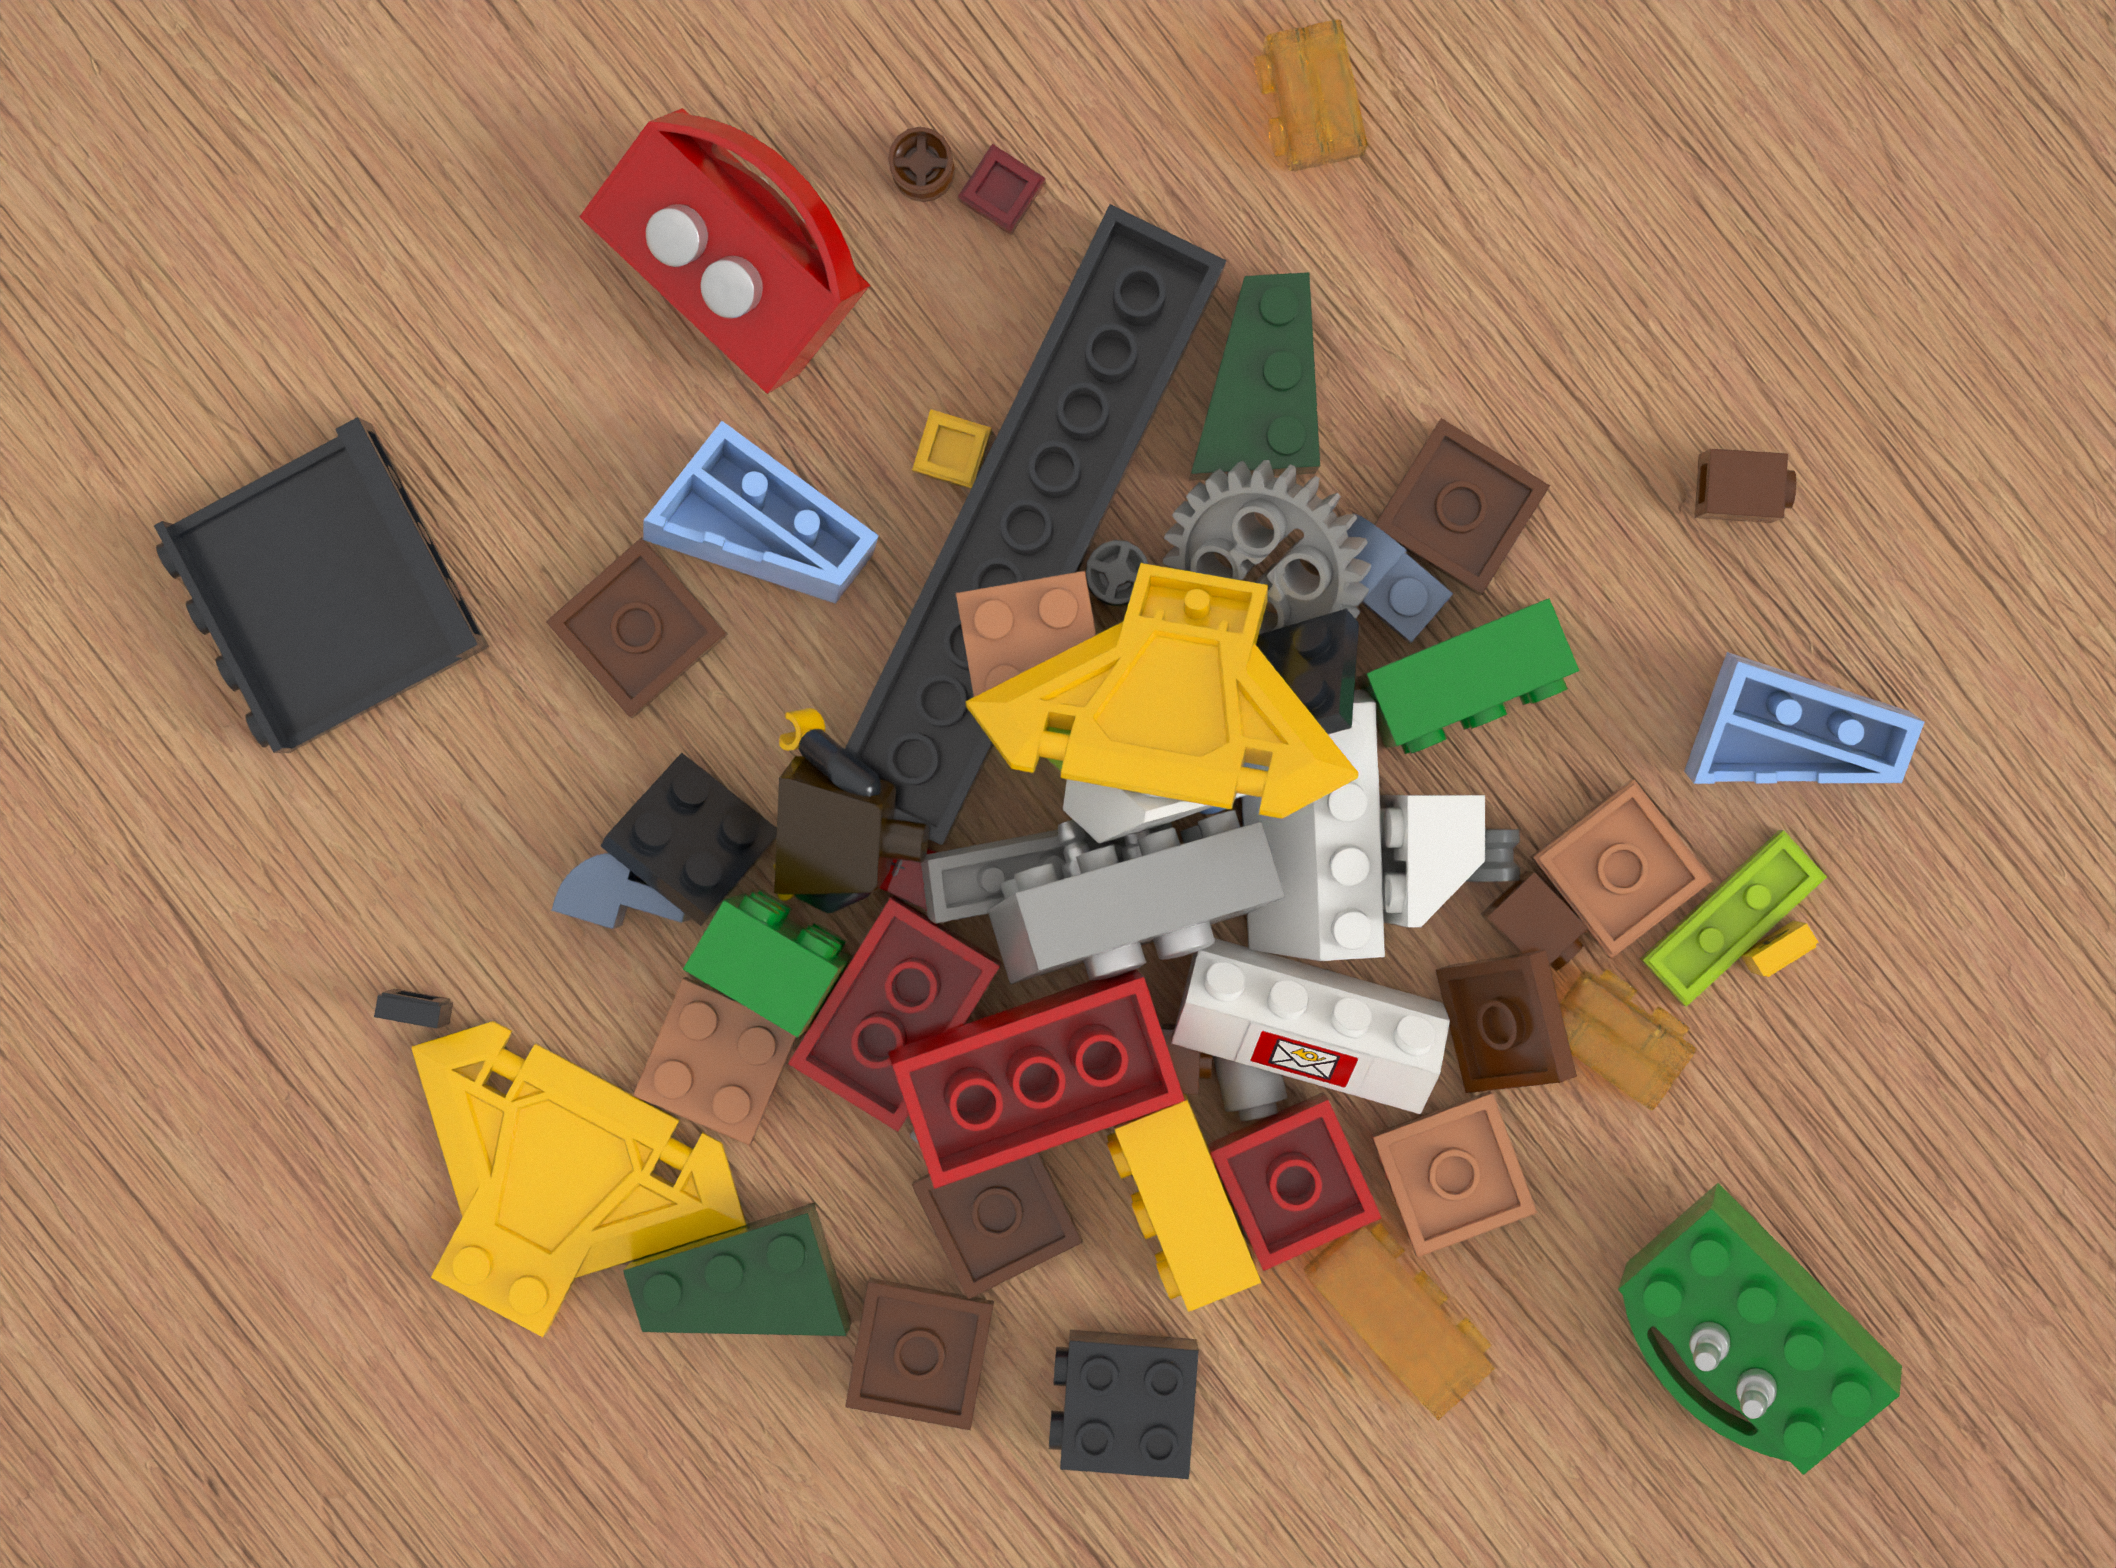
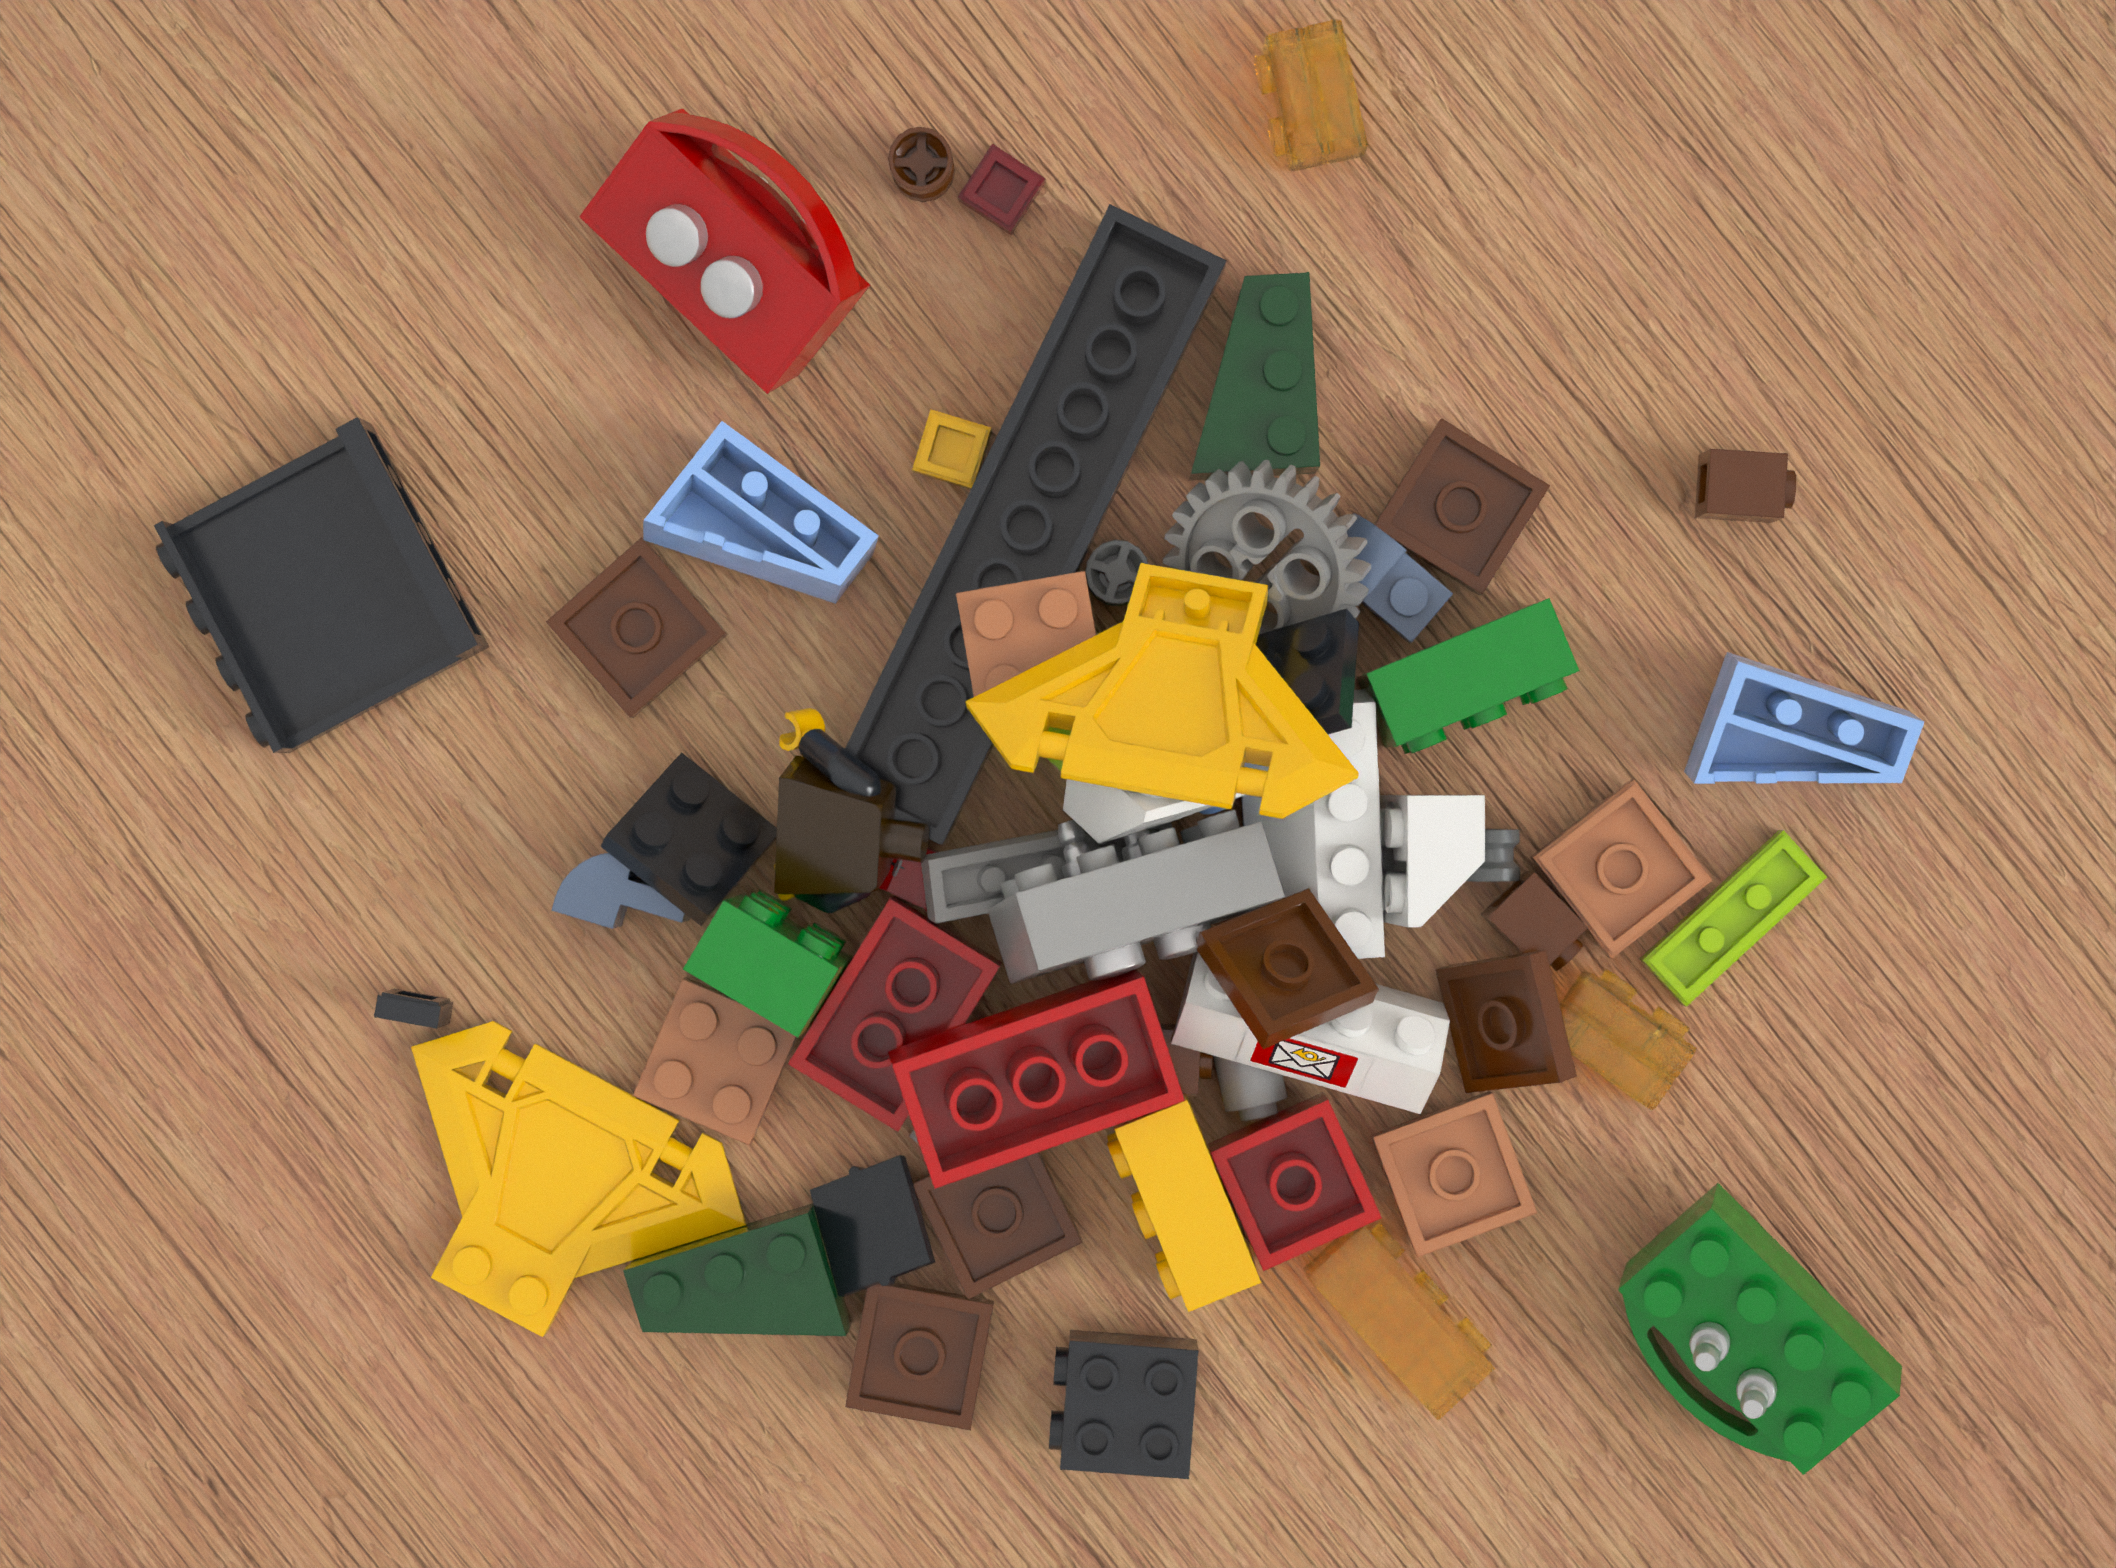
yellow tile [1741,921,1819,977] -> none
none -> black piece [810,1155,936,1297]
none -> reddish brown plate [1196,888,1379,1049]

